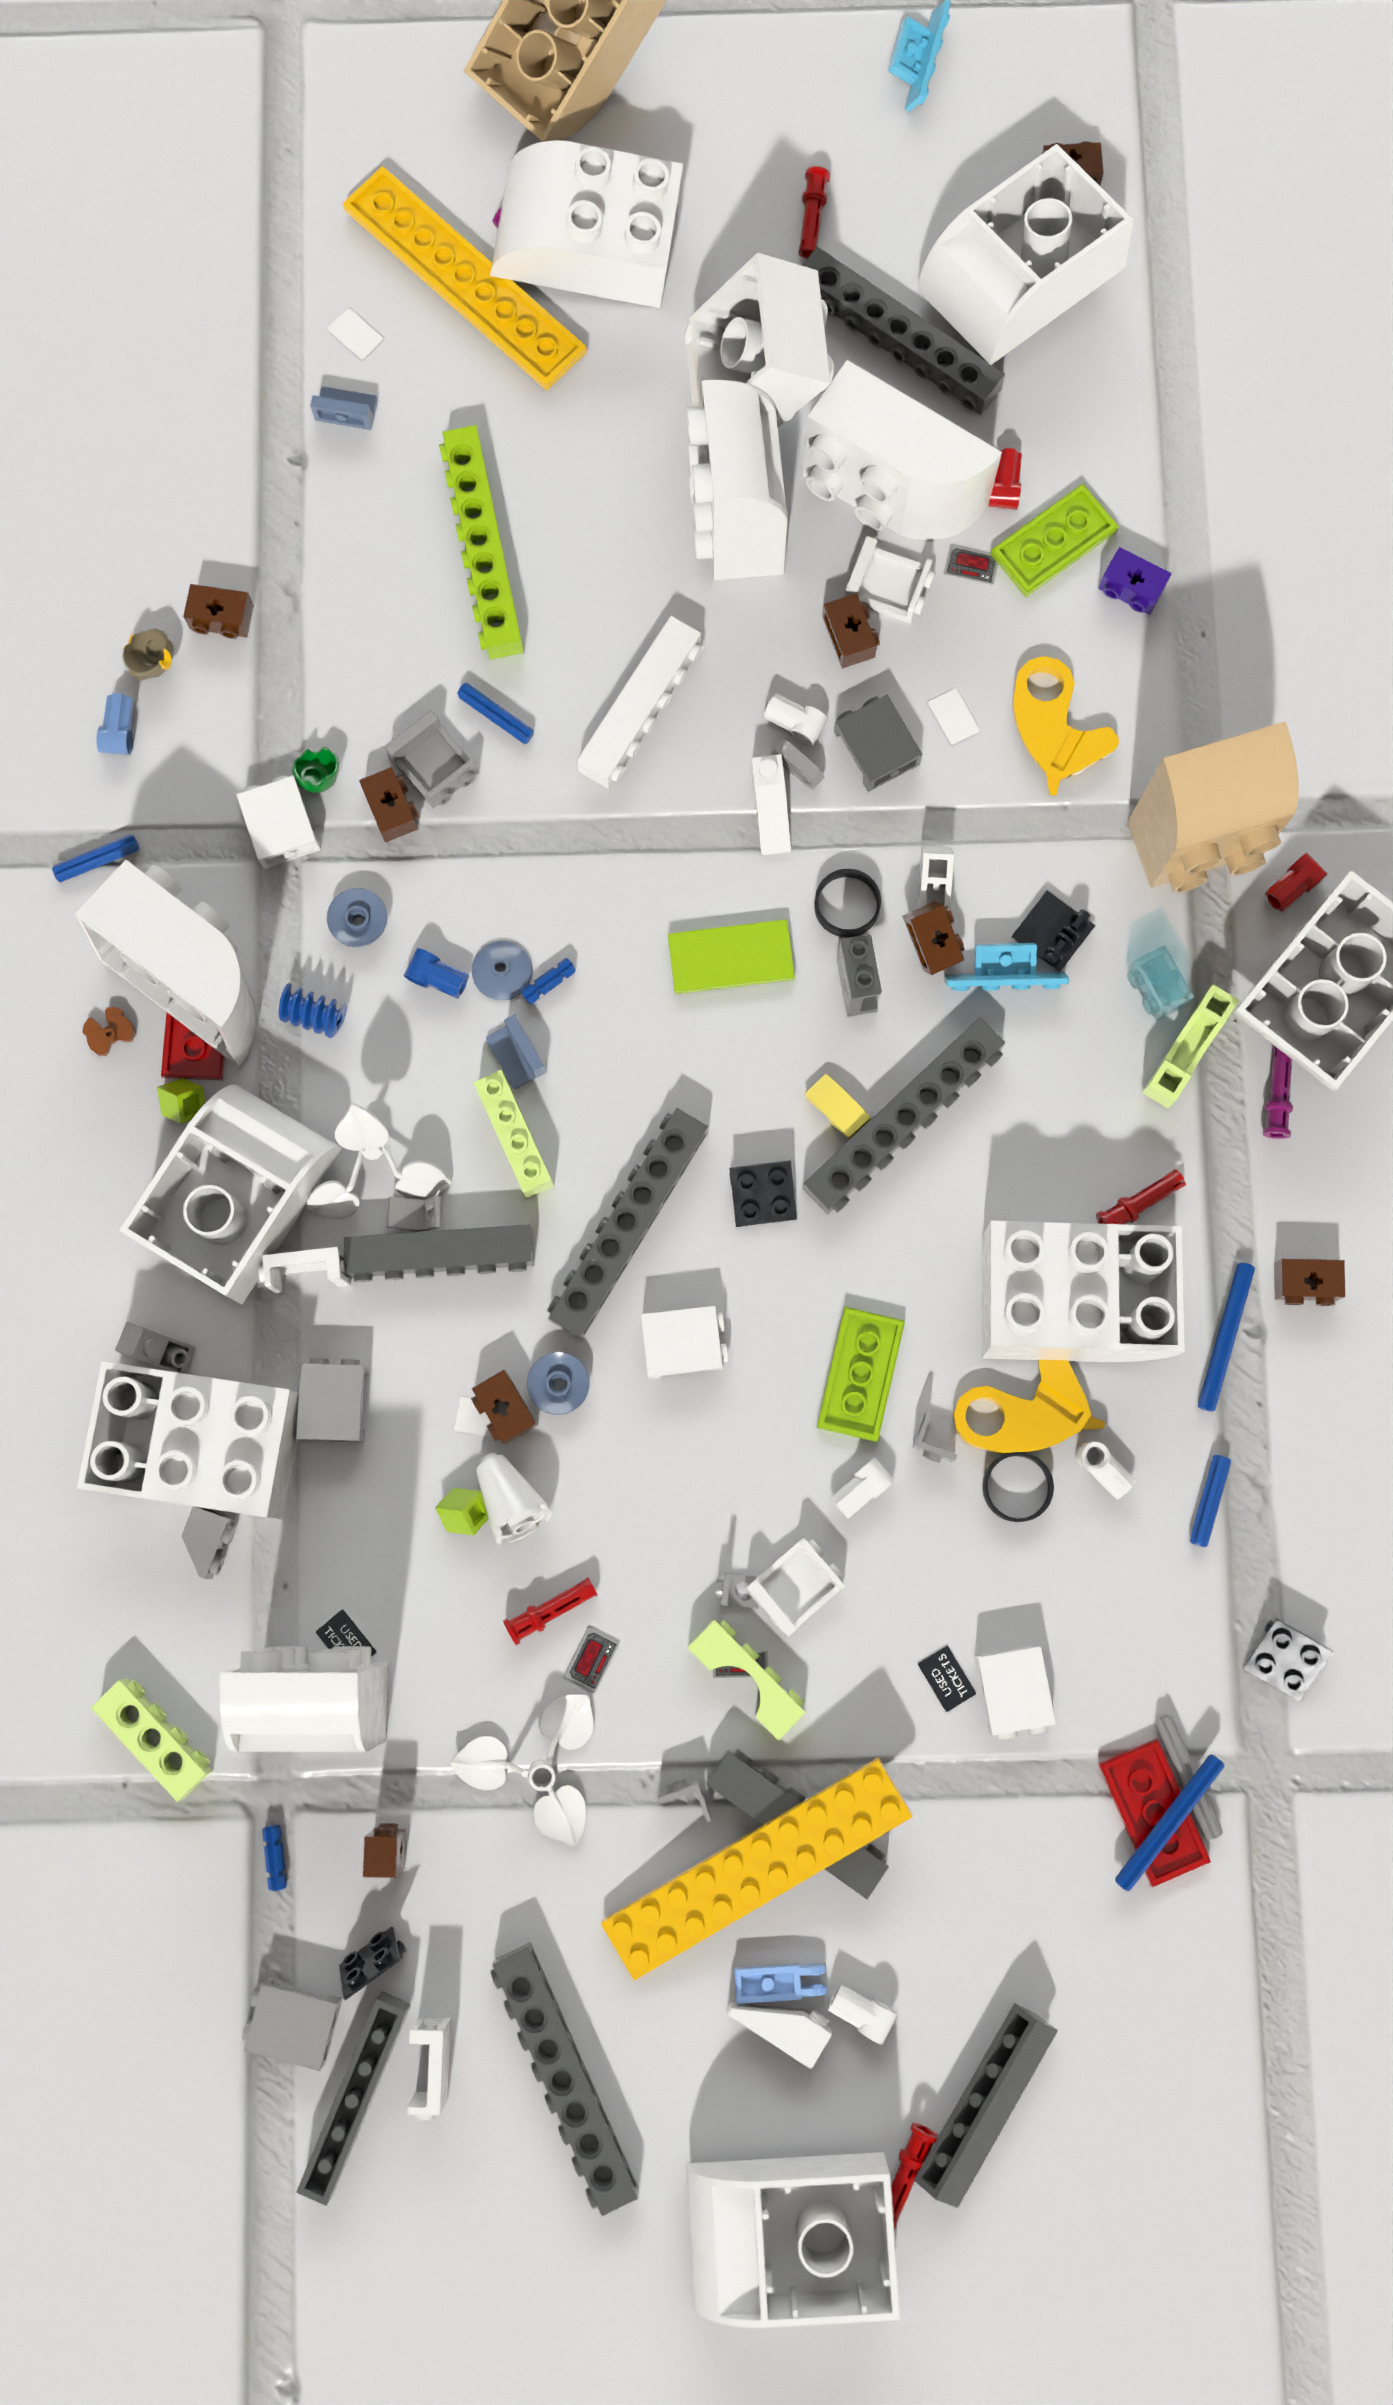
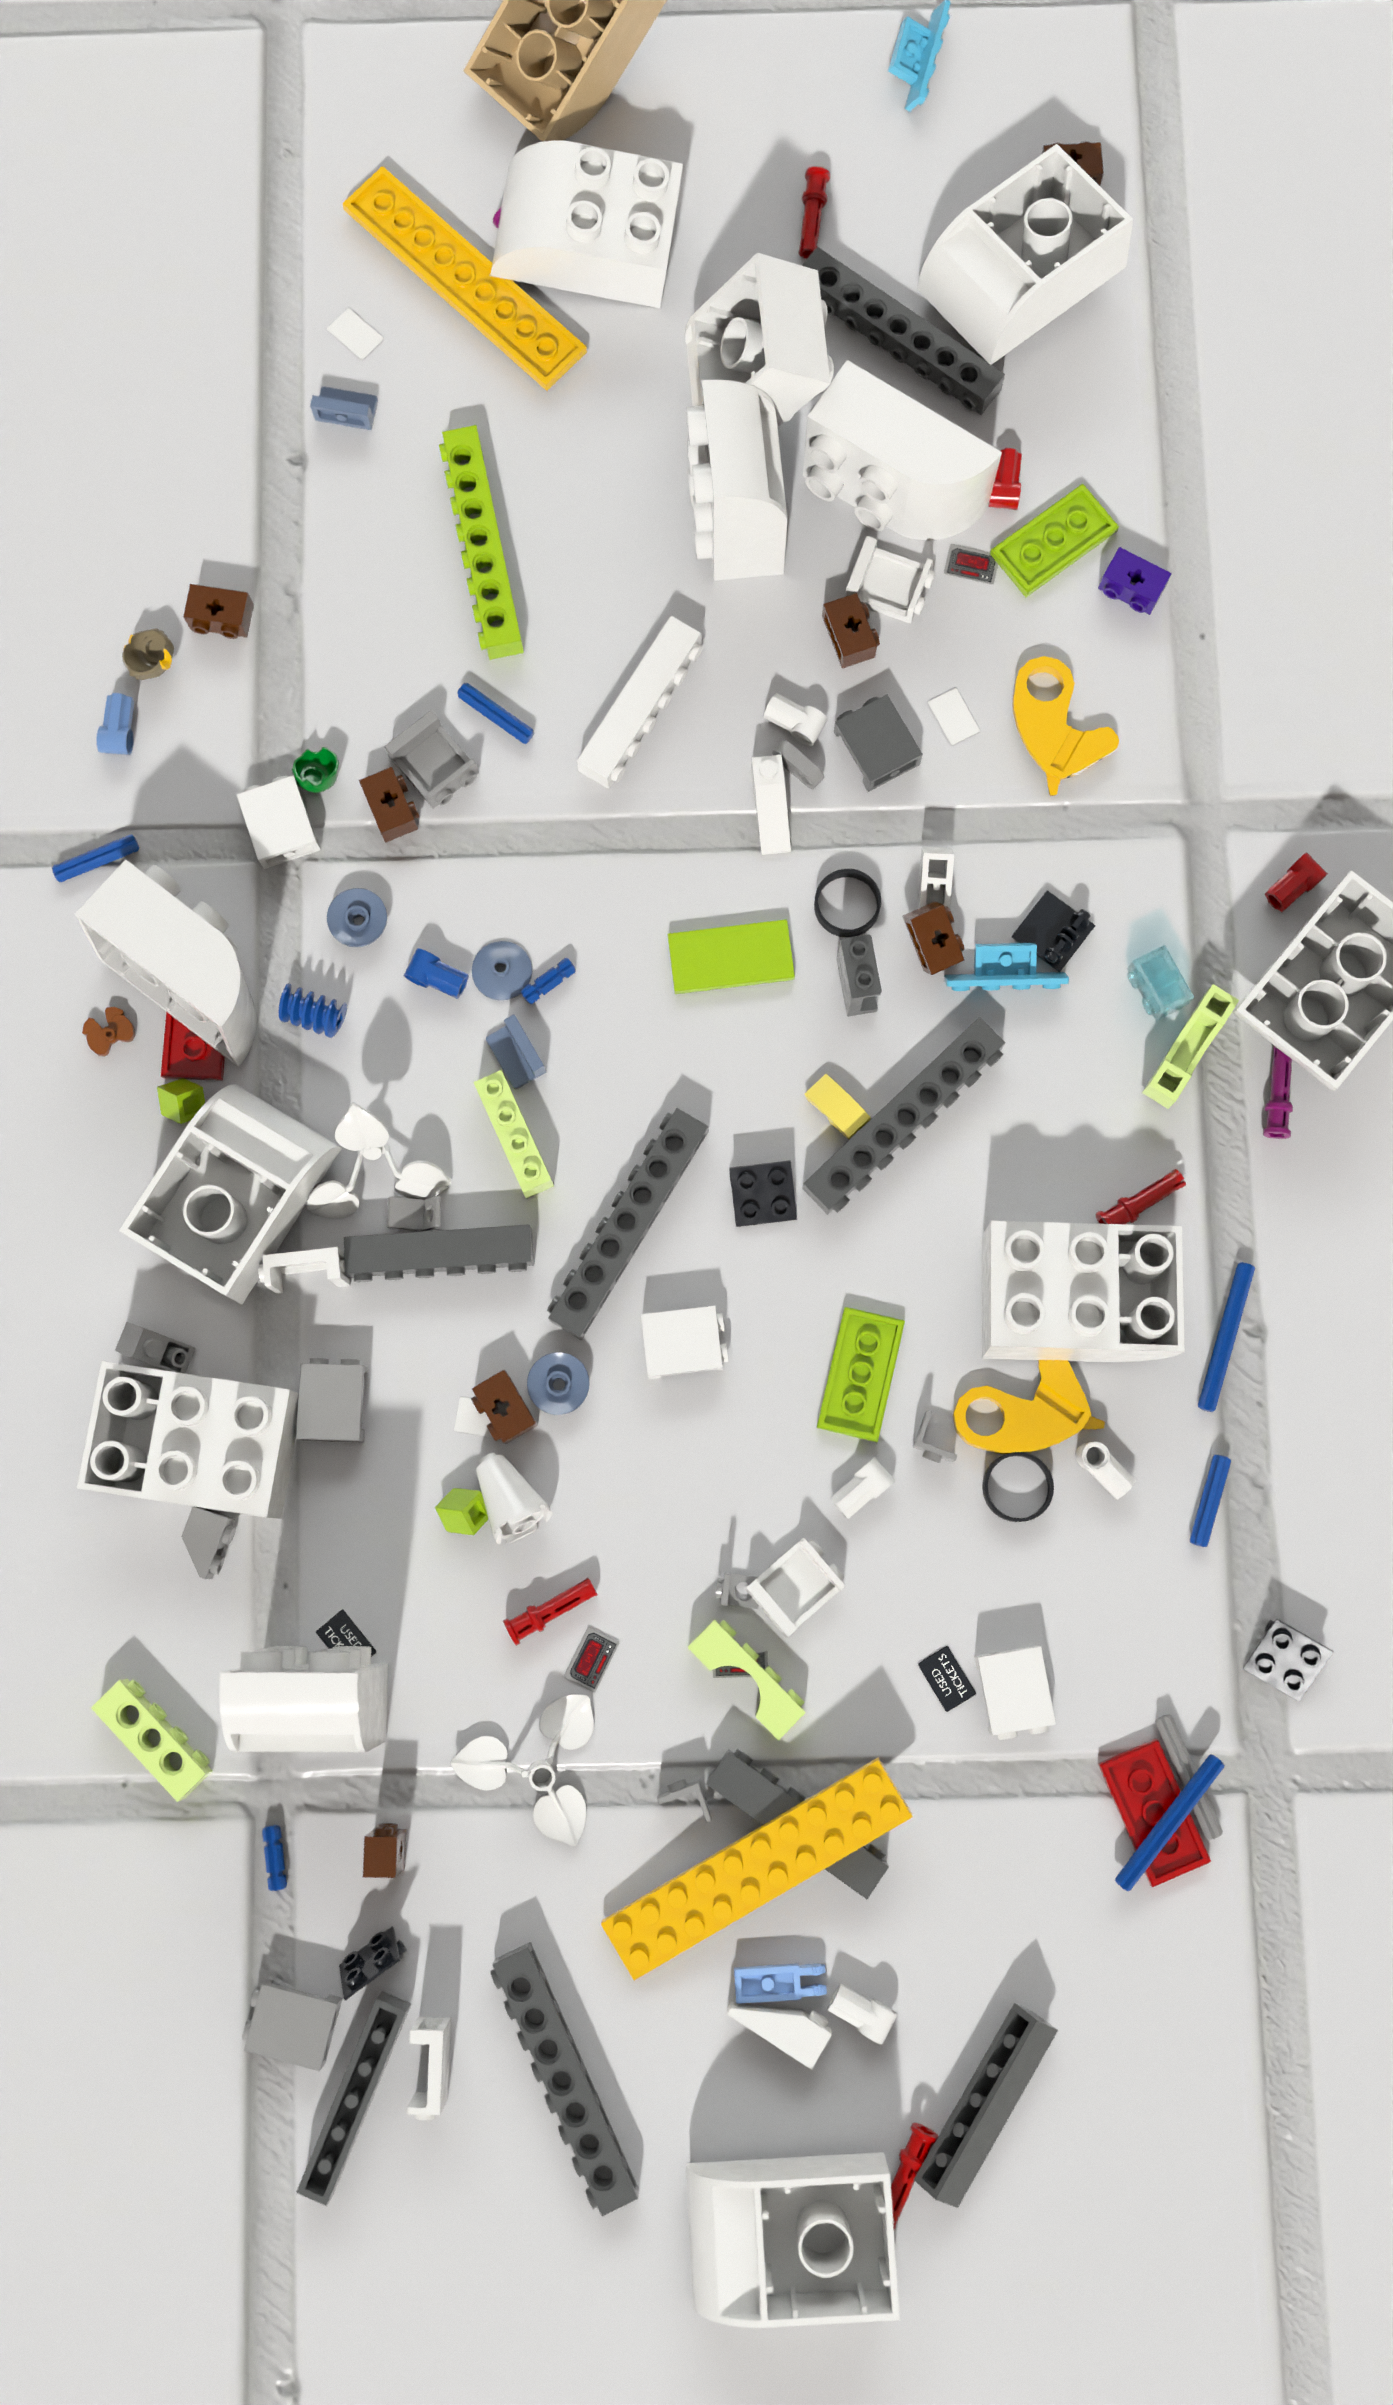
tan brick [1127,721,1299,893] -> none
reddish brown brick [1274,1259,1345,1306] -> none

